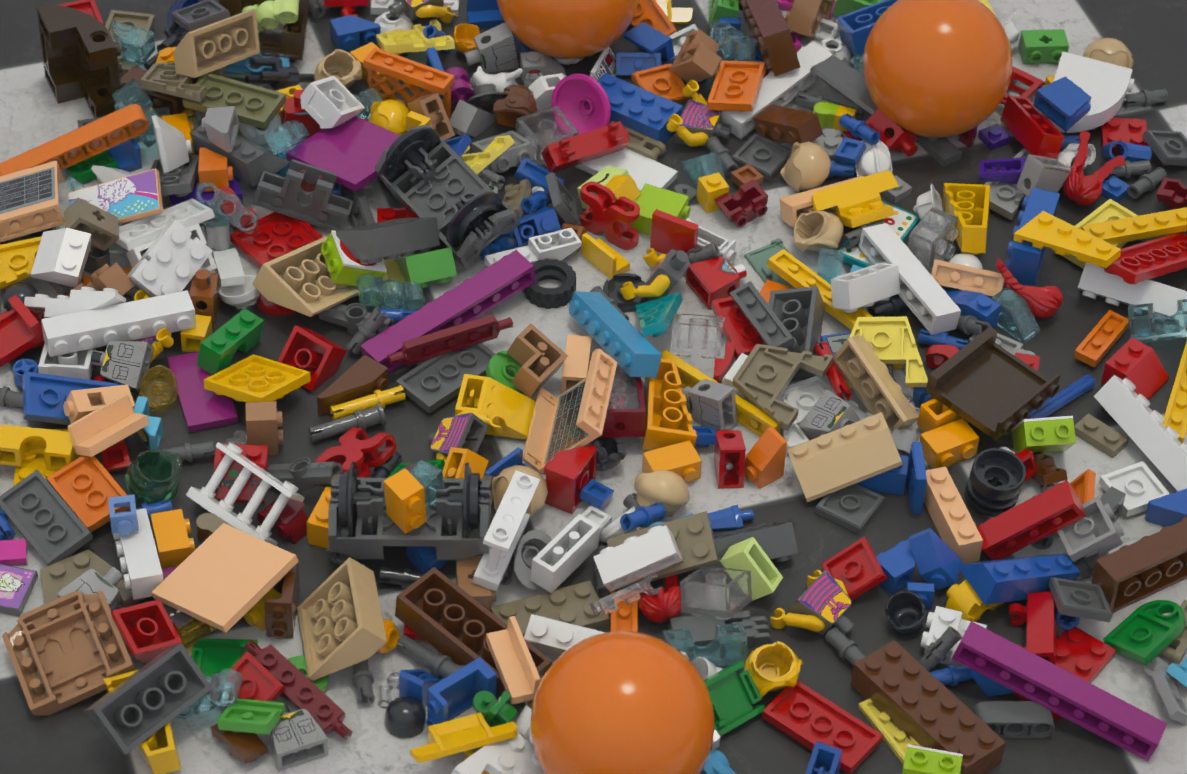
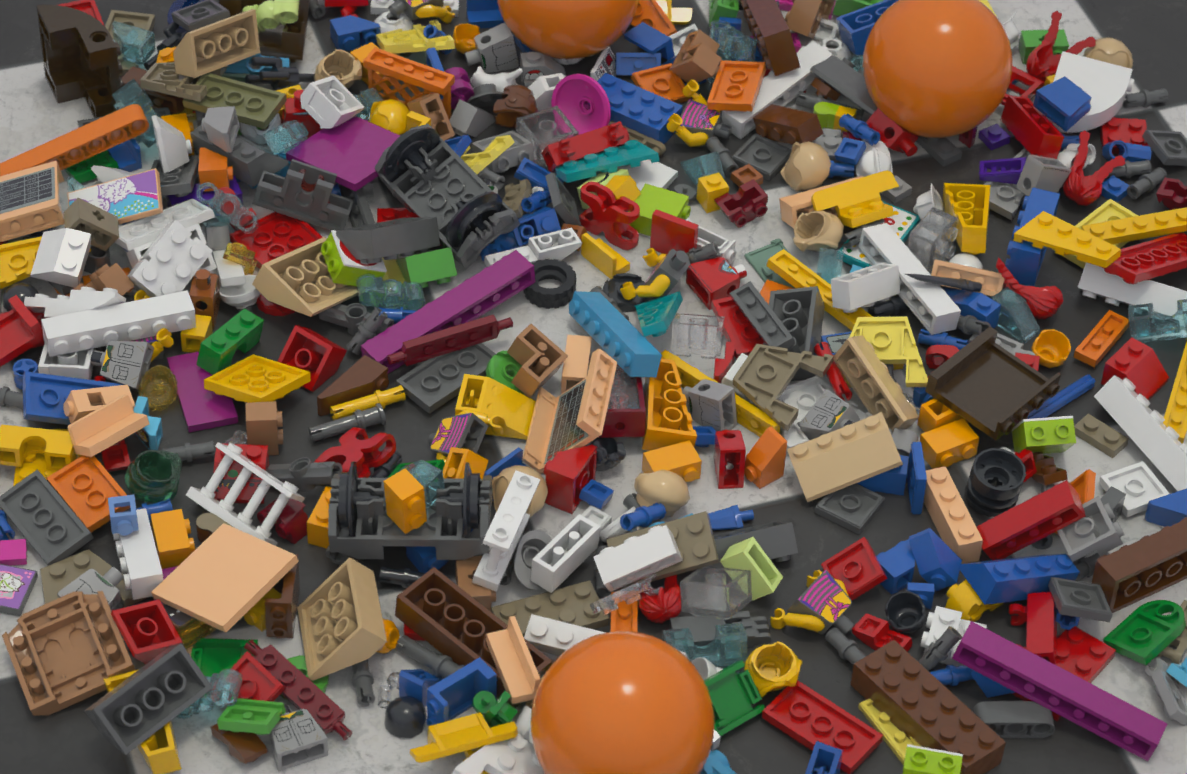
none -> clear yellow bracket [223,242,257,275]
none -> teal wing [555,140,660,183]
none -> dark orange plate [810,77,841,101]
none -> red slope [852,613,913,651]
none -> black bar [905,274,982,292]
none -> red hair [1026,11,1096,85]
none -> light orange hair [1031,329,1071,368]

